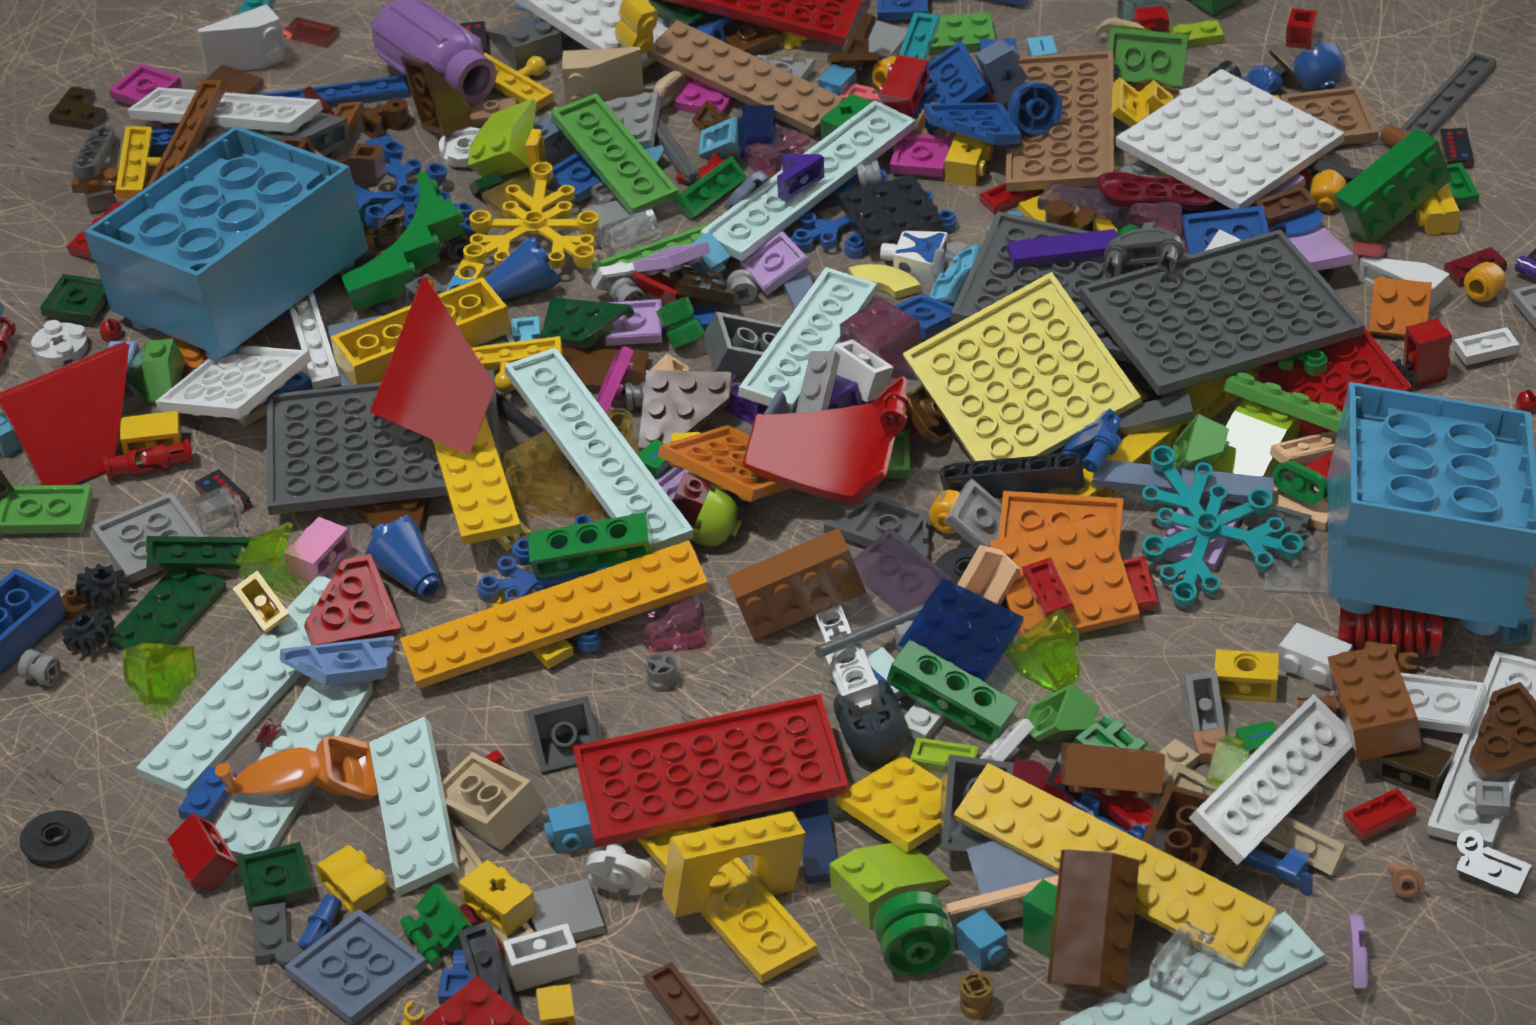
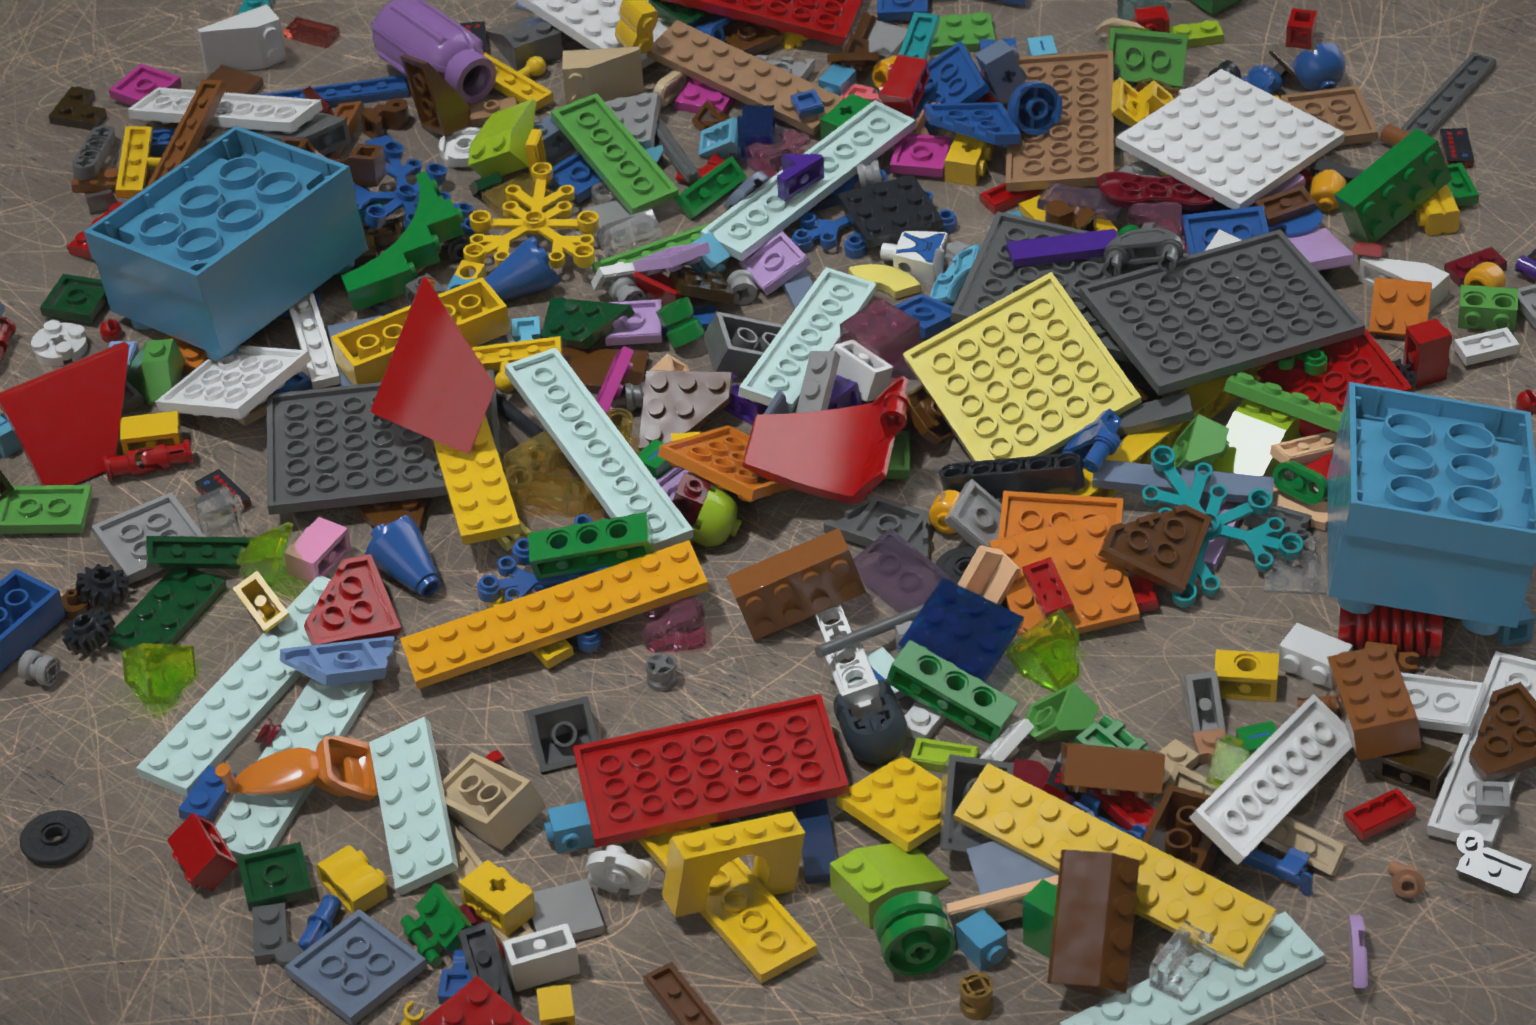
none -> blue tile [790,89,824,119]
none -> reddish brown plate [1098,504,1212,595]
none -> bright green brick [1458,285,1519,332]

